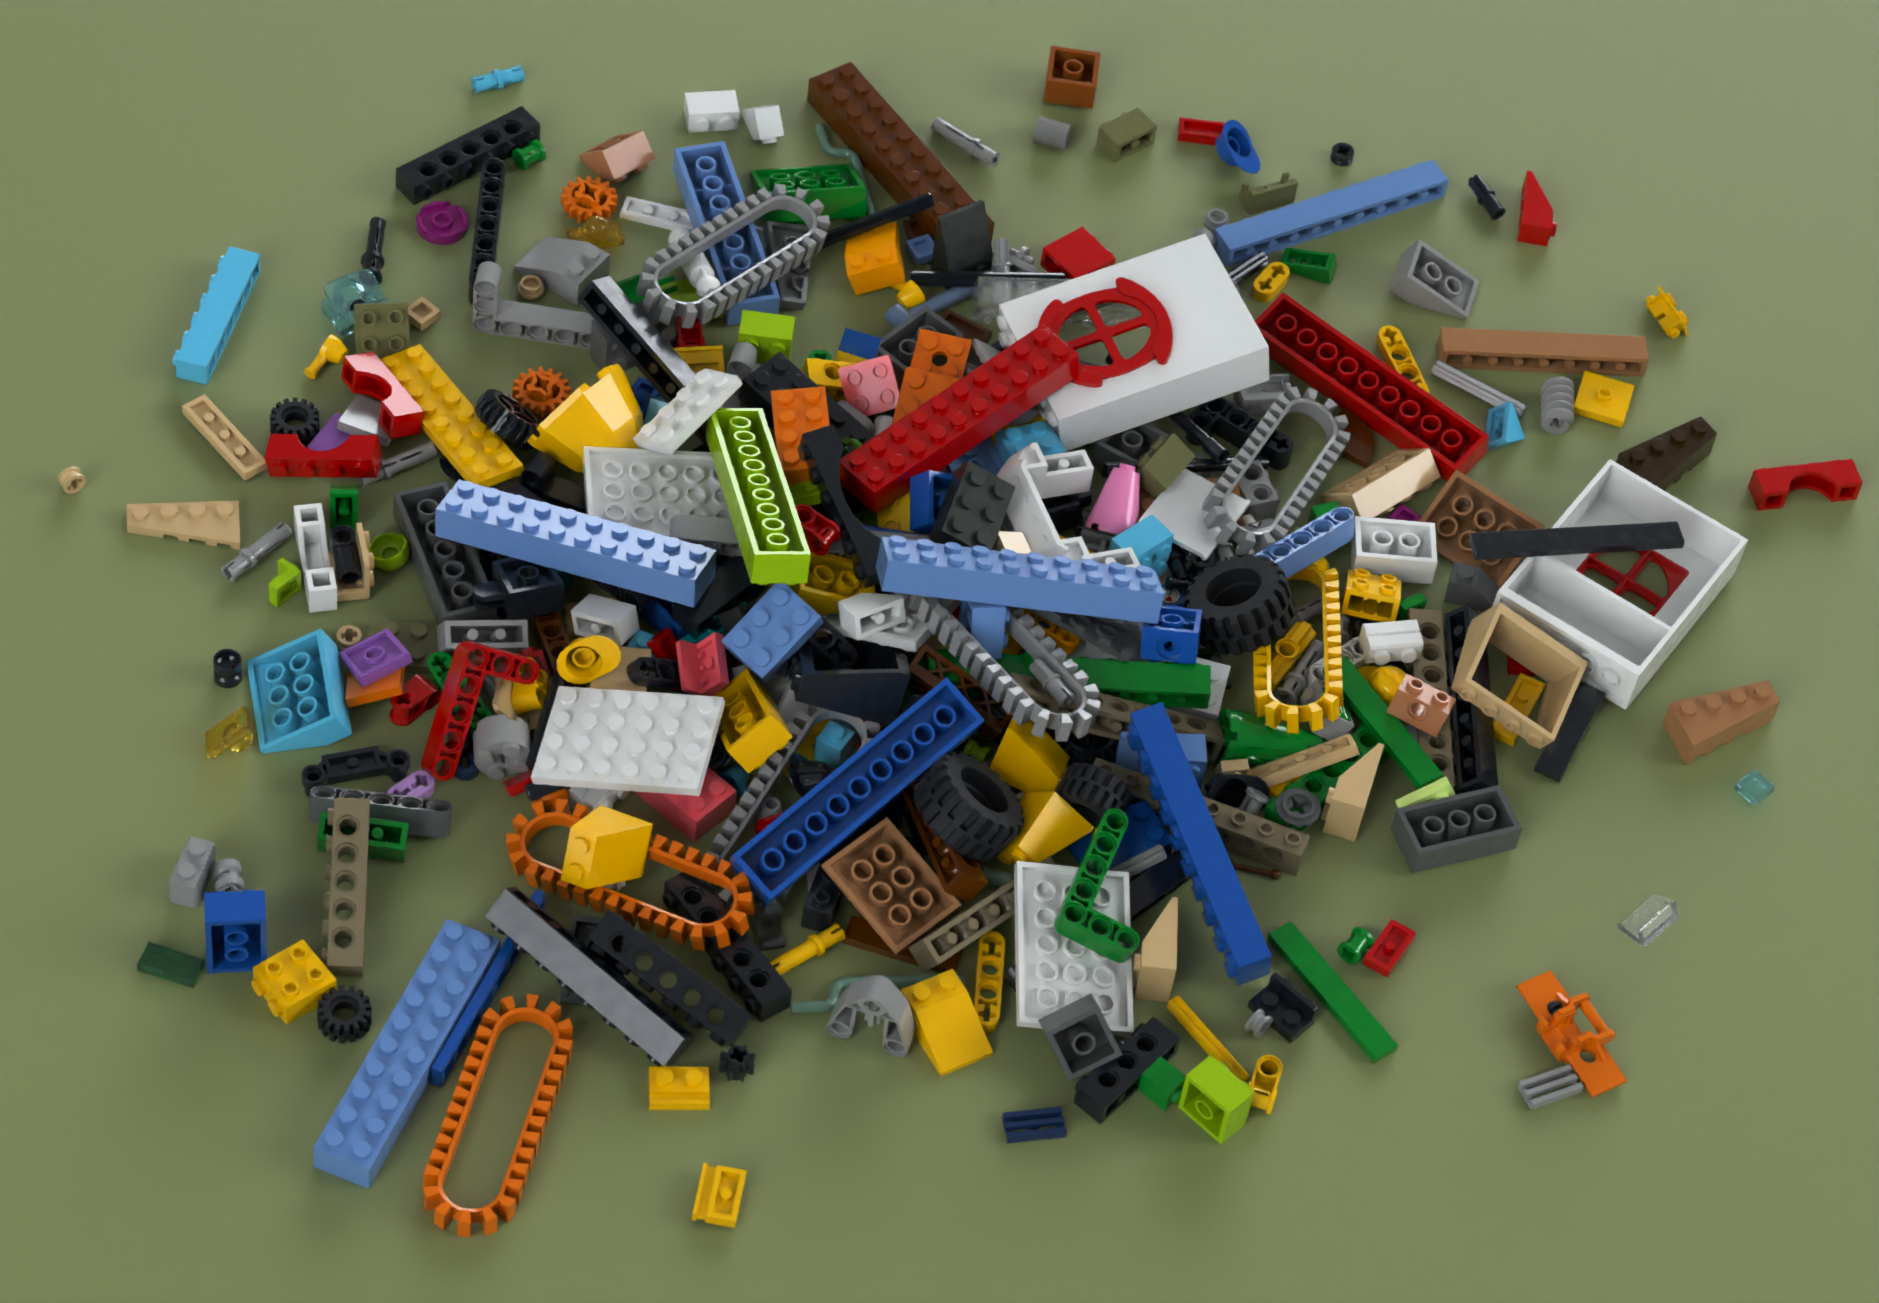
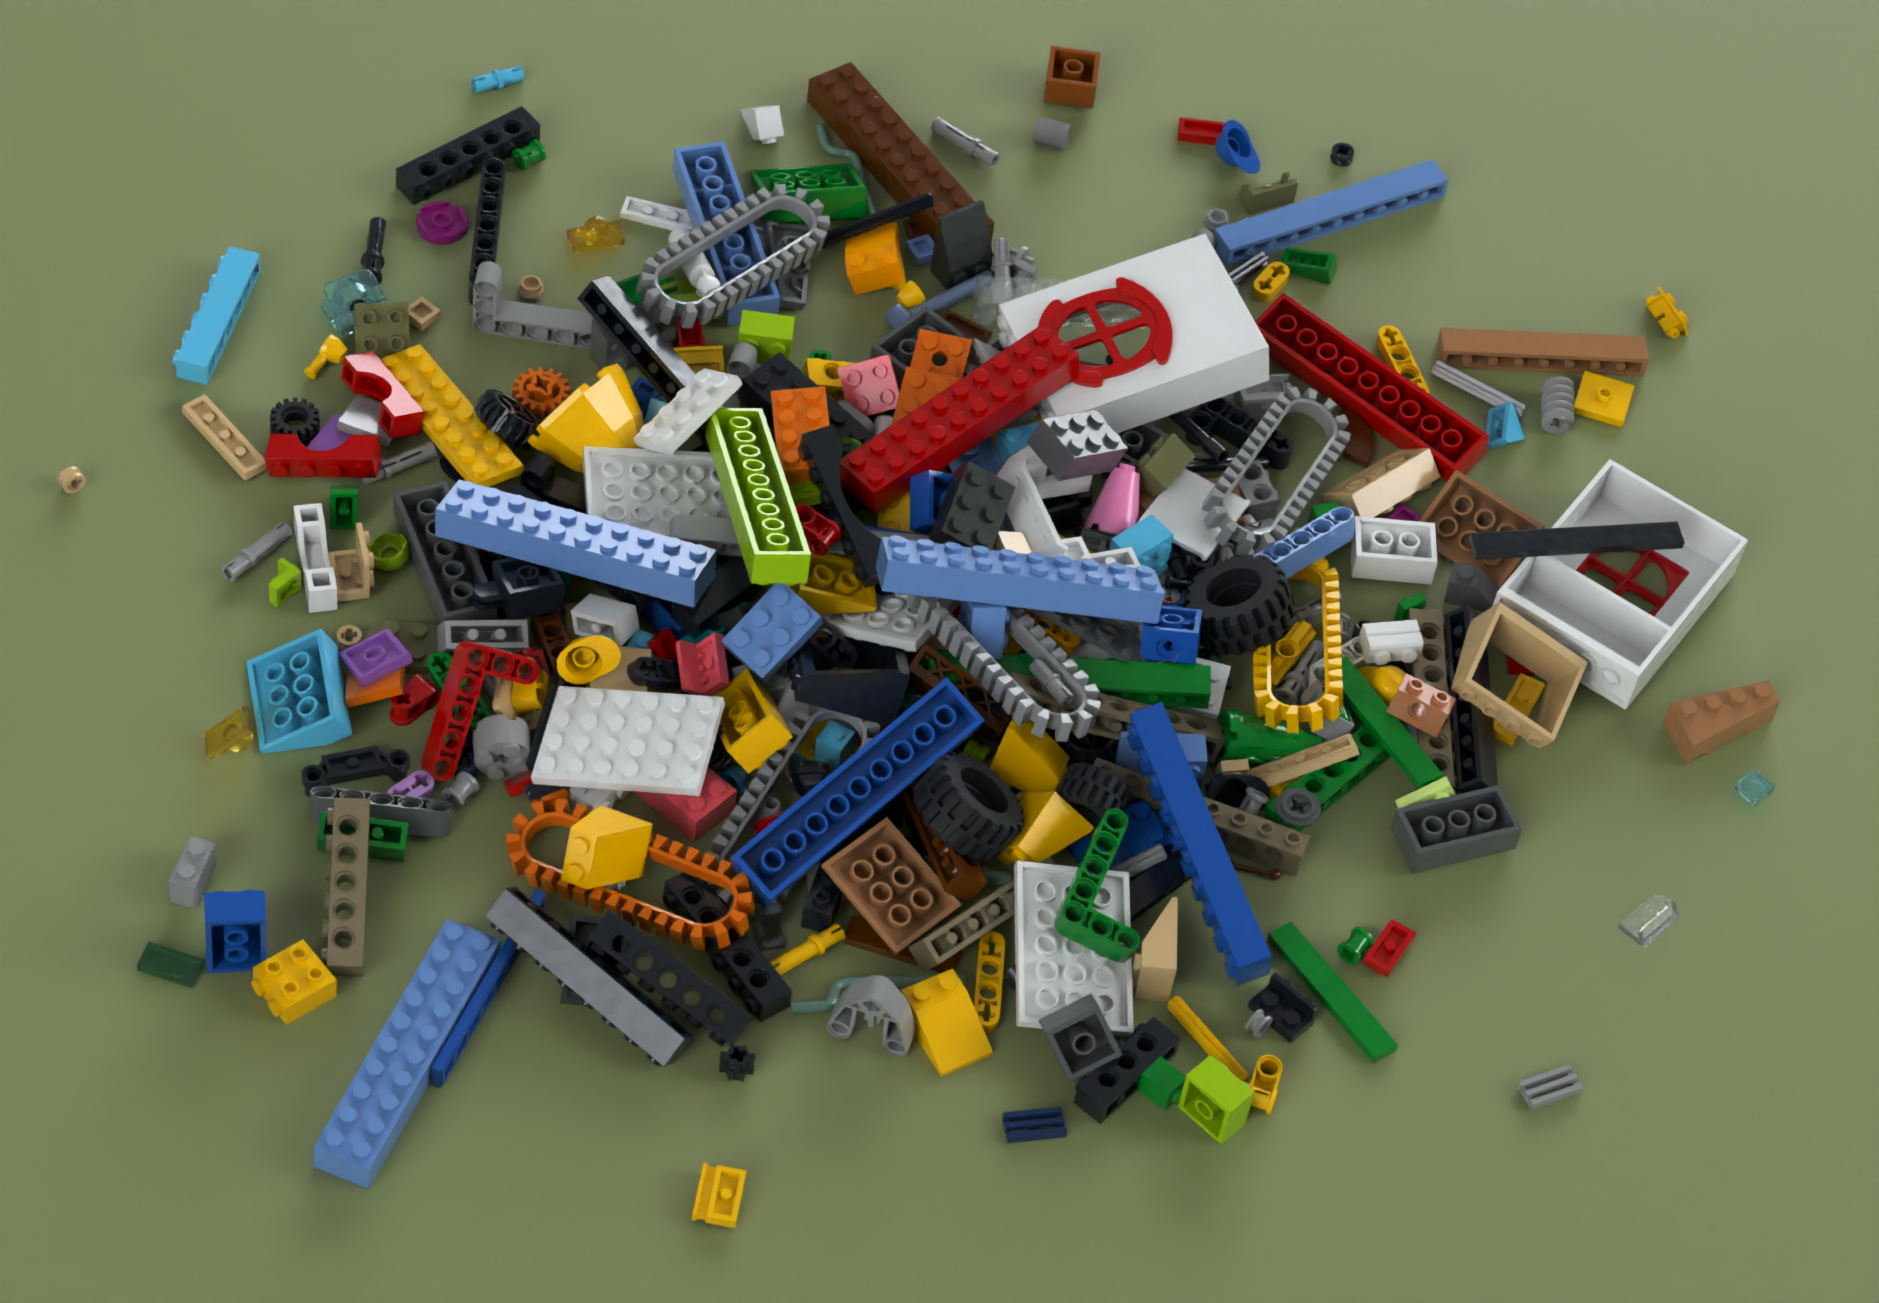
tan wing [126,500,241,550] -> none
light grey wheel [212,859,245,892] -> none
black wheel [213,649,242,688] -> none
black tyre [317,985,372,1043] -> none
black piece [330,525,362,584] -> none
orange piece [423,994,573,1238] -> none
light grey slope [514,236,610,306] -> none
orange gear [561,175,618,225] -> none
nougat slope [579,130,656,183] -> none
yellow plate [648,1066,710,1110] -> none
white brick [683,90,740,133] -> none
blue sticker [834,328,882,363] -> none
white slope [838,592,906,640] -> none
black axle [910,271,1065,288] -> none
red brick [1040,226,1116,282] -> none
olive brick [1096,107,1157,163] -> none
tan slope [1320,743,1384,842] -> none
yellow brick [1341,568,1402,622] -> none
light grey slope [1389,239,1479,320] -> none
black axle [1468,174,1506,220] -> none
orange piece [1516,970,1627,1098] -> none
red slope [1517,170,1557,246] -> none
black slope [1534,682,1606,783] -> none
dark brown wedge [1616,416,1717,491] -> none
red arch [1748,459,1863,511] -> none
none -> light grey bush [441,771,479,809]
none -> dark grey brick [1027,410,1128,481]

